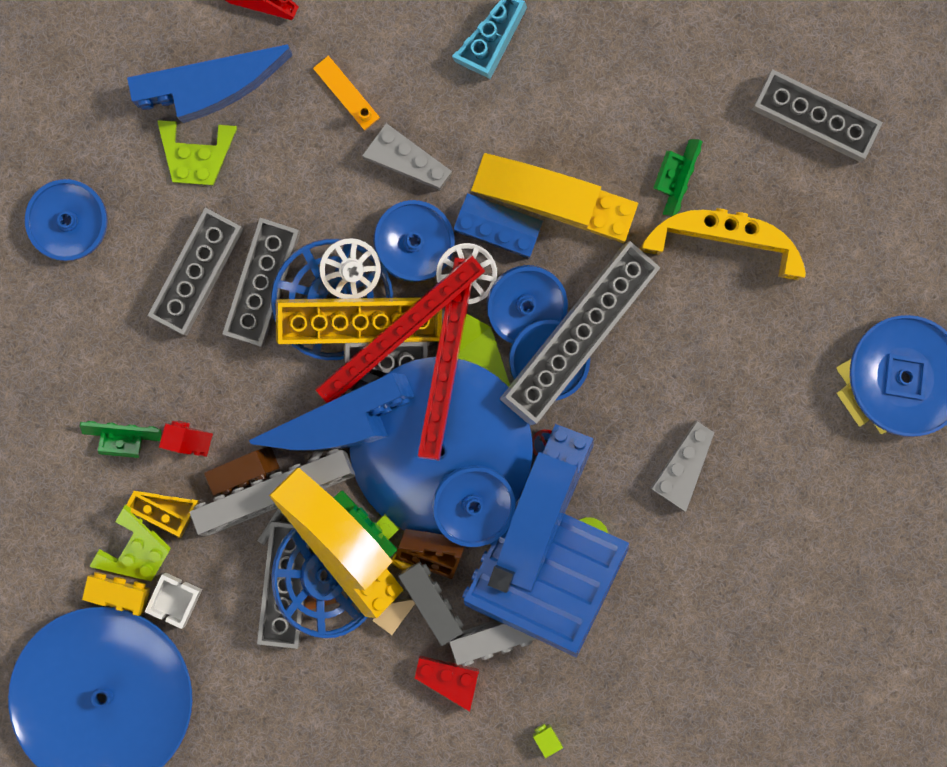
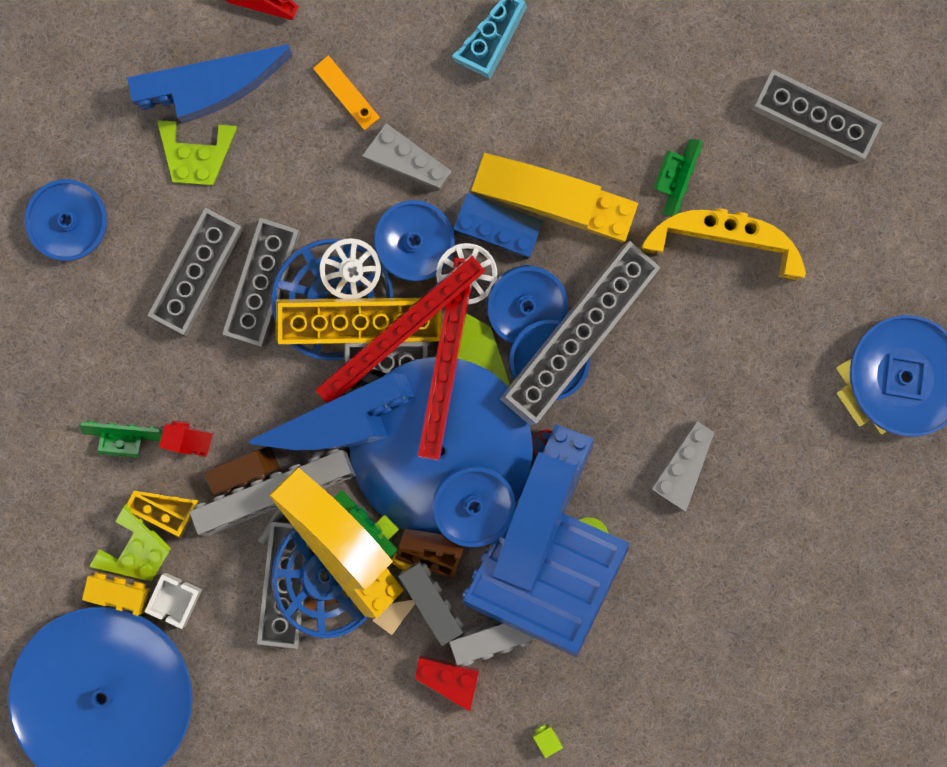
black tile [488,565,515,593] -> none

